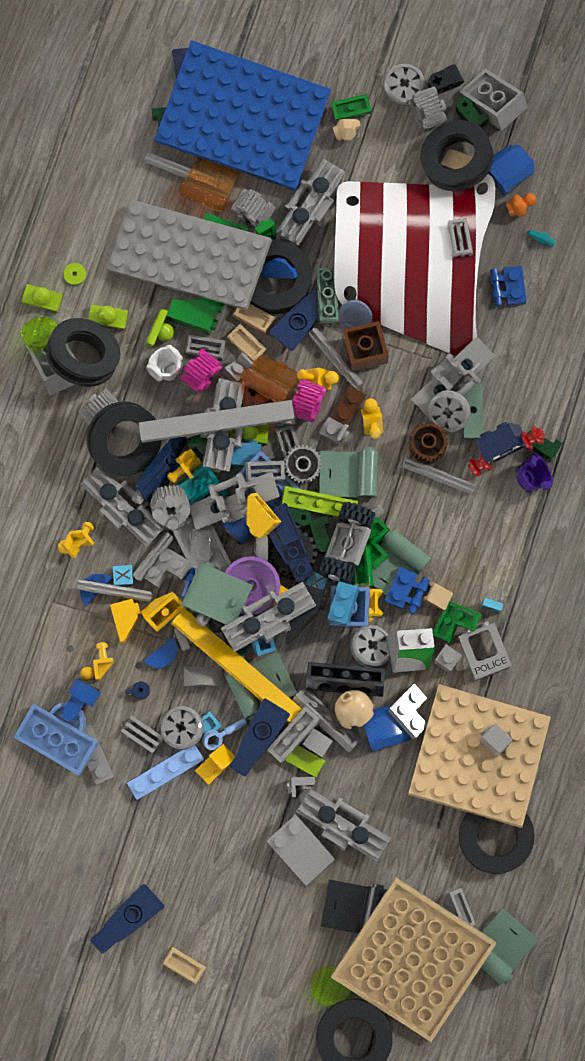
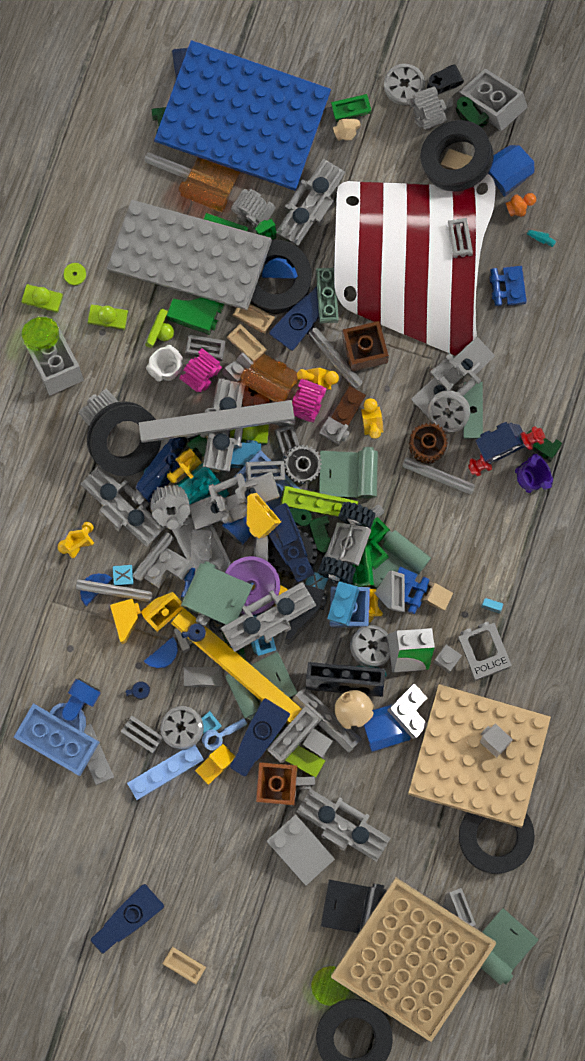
black tyre [46,318,121,387] -> none
yellow piece [80,642,114,681] -> none
sand blue piece [338,300,372,329] -> none
green plate [433,601,482,643] -> none
none -> dark blue piece [181,624,206,642]
none -> dark orange slope [256,762,297,805]
none -> light grey slope [374,571,405,612]

